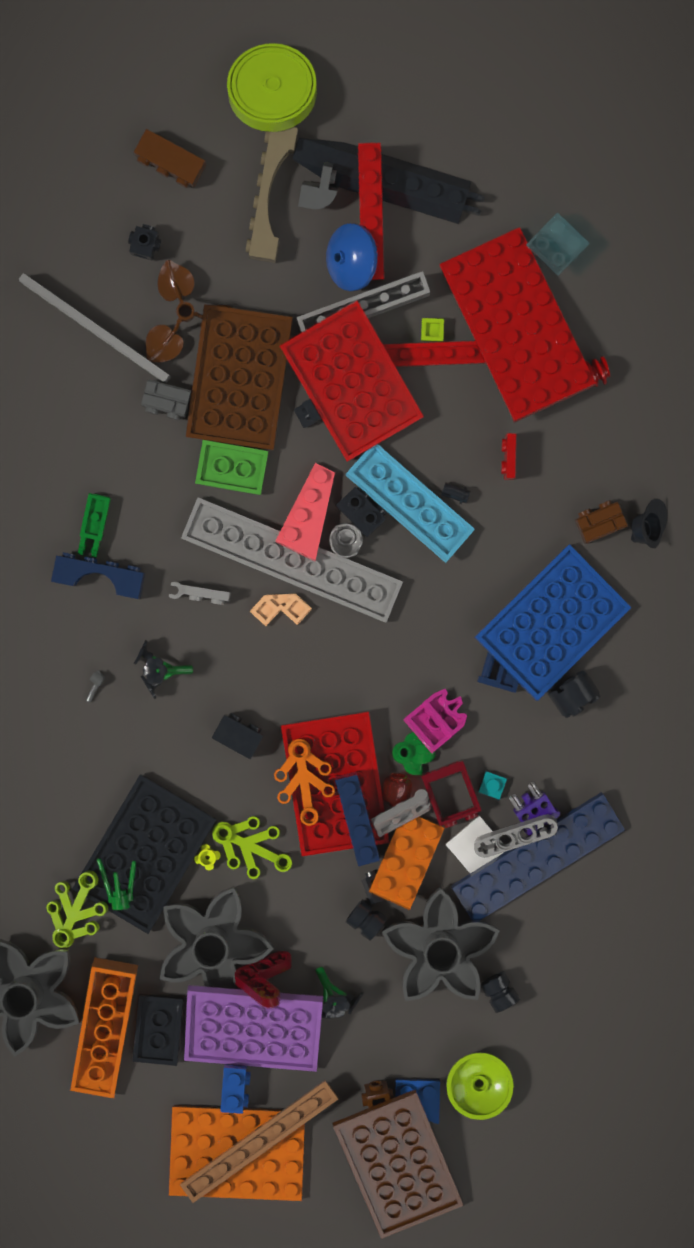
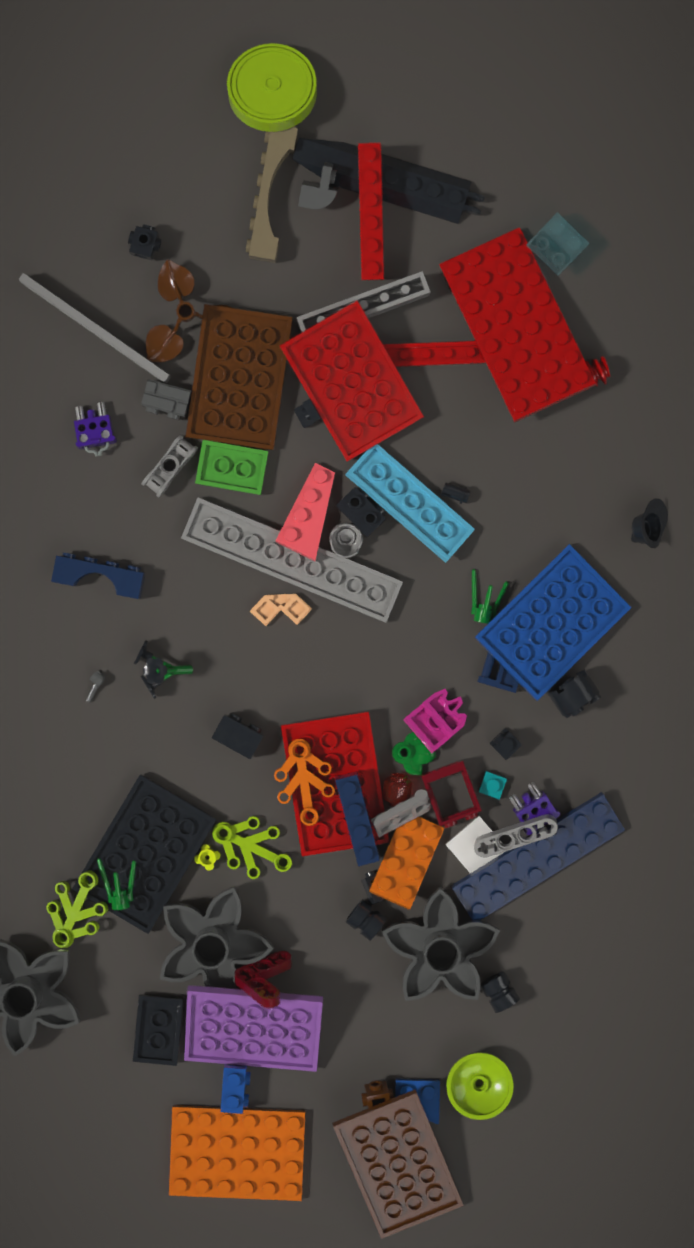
orange slope [70,957,138,1098] -> none
green hinge [78,493,111,558] -> none
reddish brown brick [134,129,206,188] -> none
light grey plate [169,582,231,605] -> none
medium nougat plate [180,1079,338,1203] -> none
black plant [315,967,364,1018] -> none
blue dish [326,223,377,291] -> none
lime plate [421,318,444,342] -> none
red plate [501,433,516,480] -> none
reddish brown brick [575,500,628,544] -> none
none -> dark purple piece [74,402,117,457]
none -> light grey piece [141,434,198,498]
none -> green plant [471,569,509,624]
none -> black brick [489,728,522,760]

